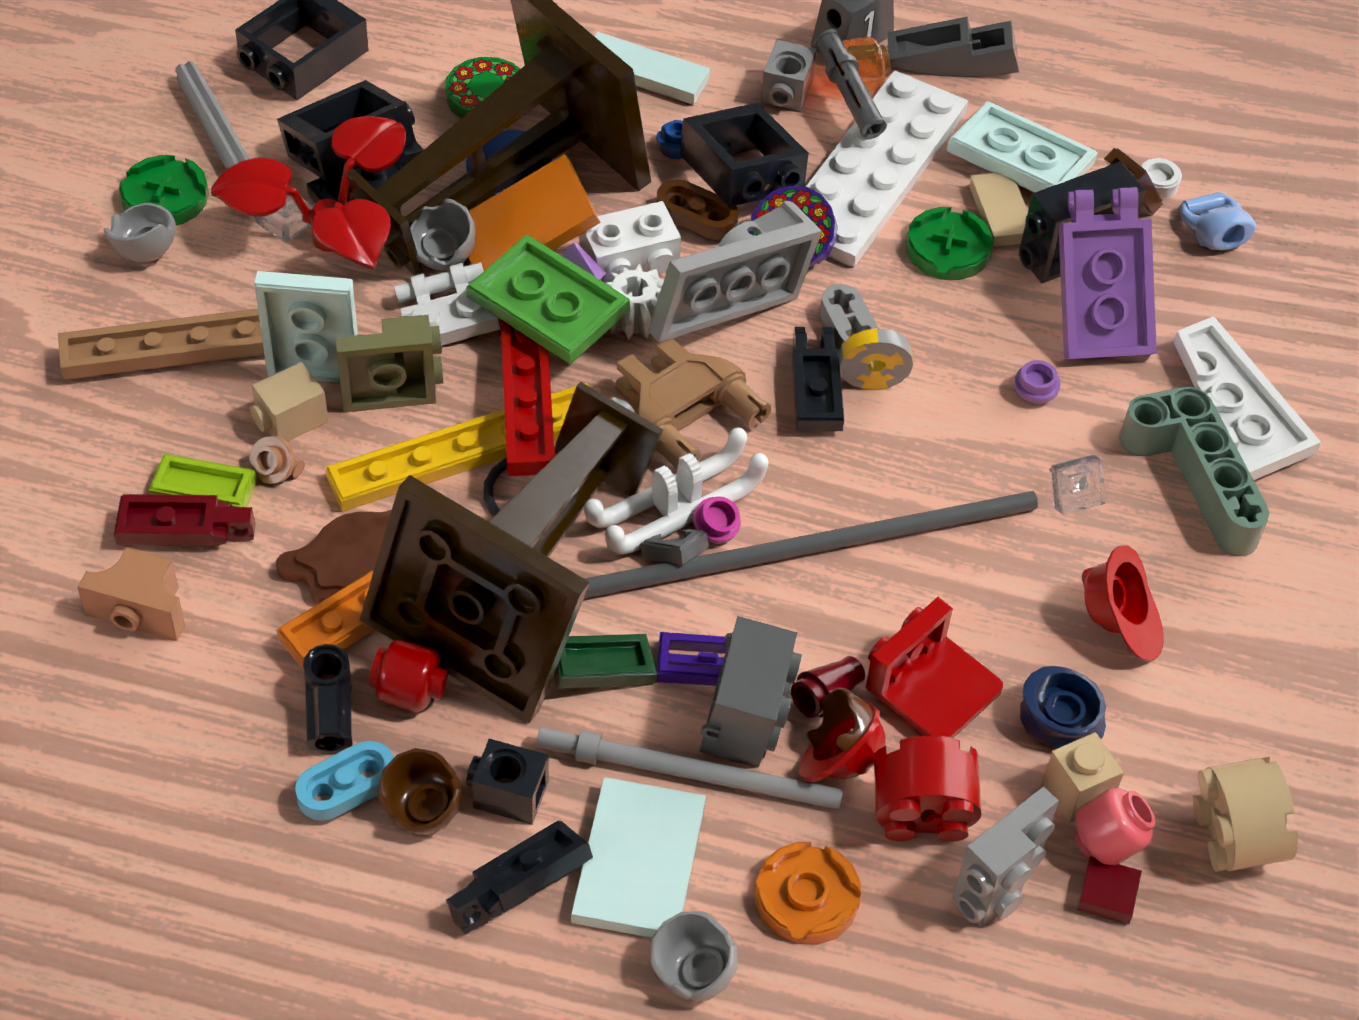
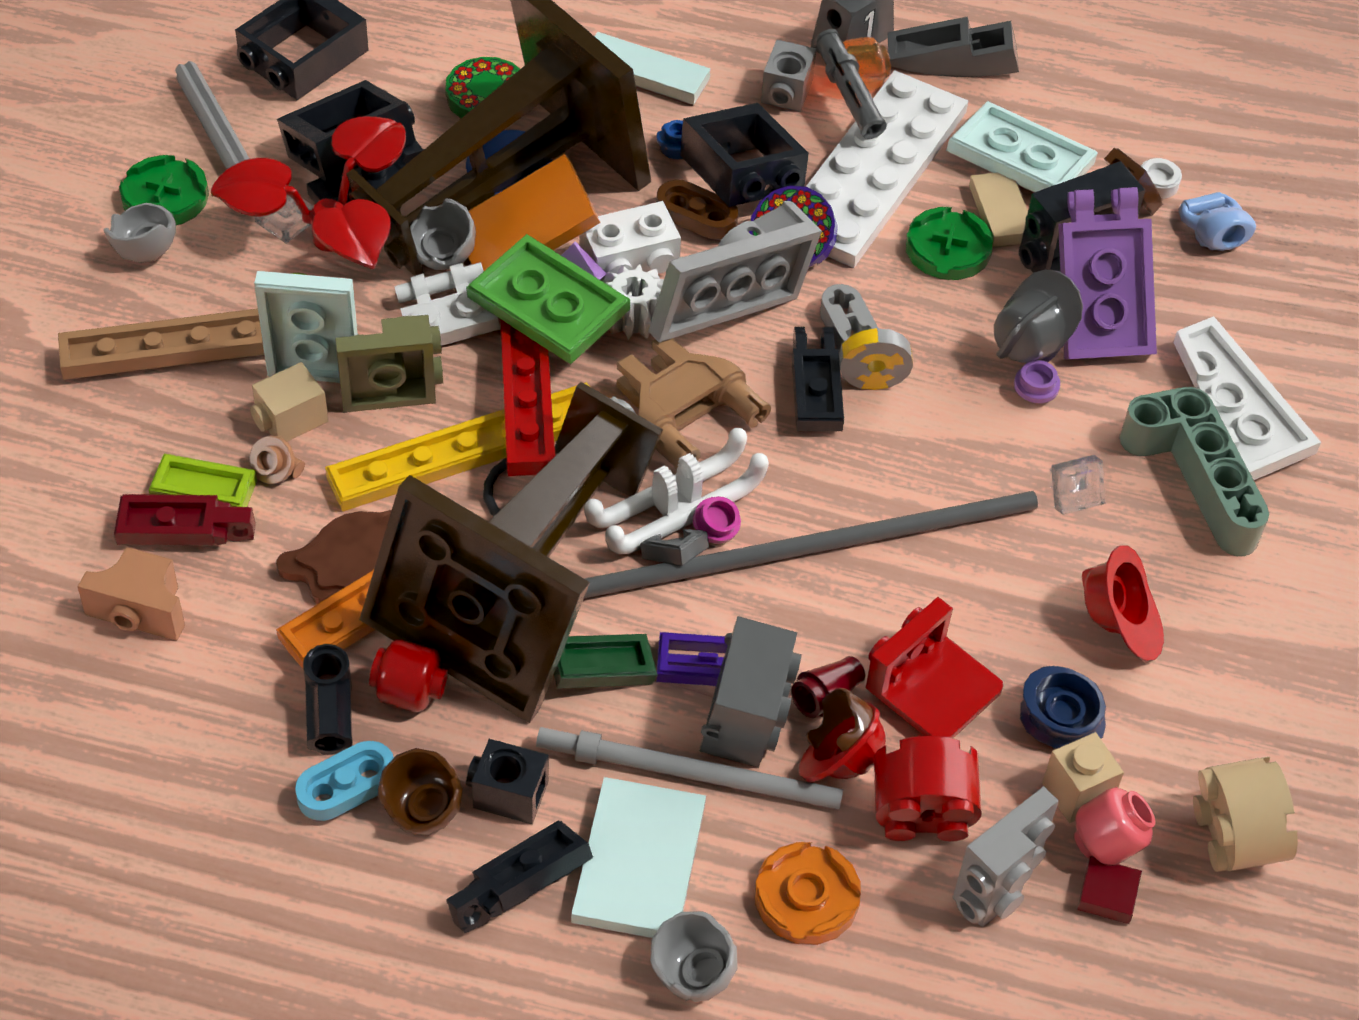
none -> dark grey piece [993,269,1083,363]

